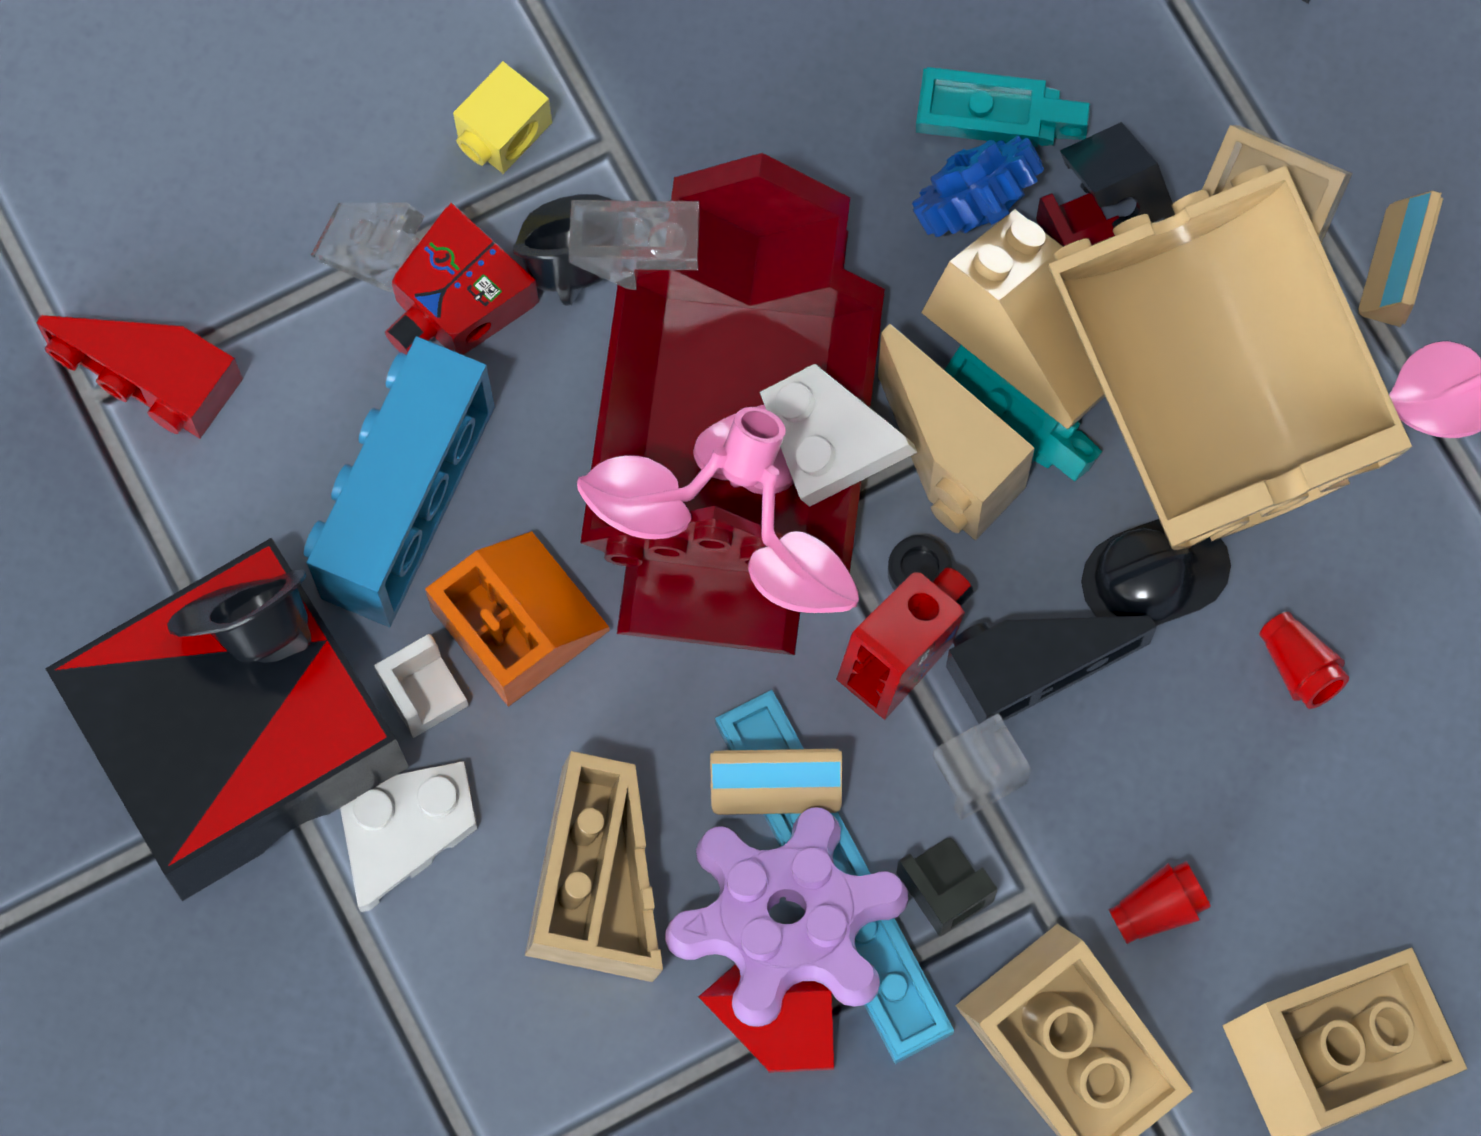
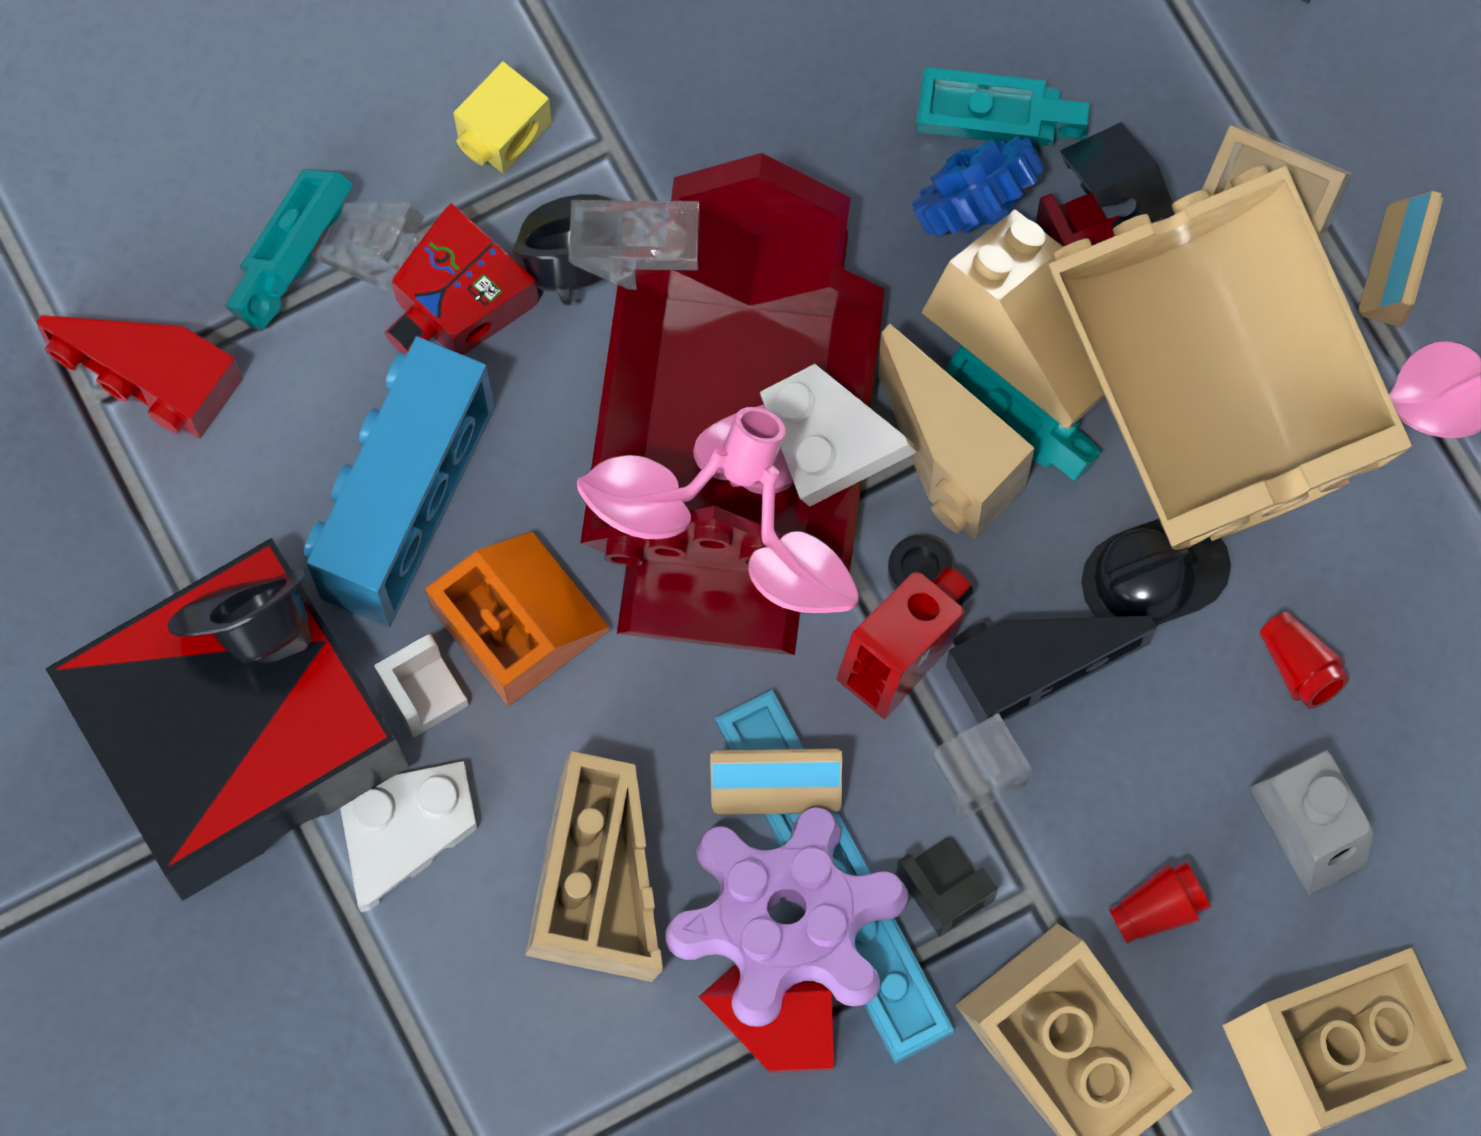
none -> teal hinge [225,169,353,330]
none -> light grey torso [1249,751,1373,896]

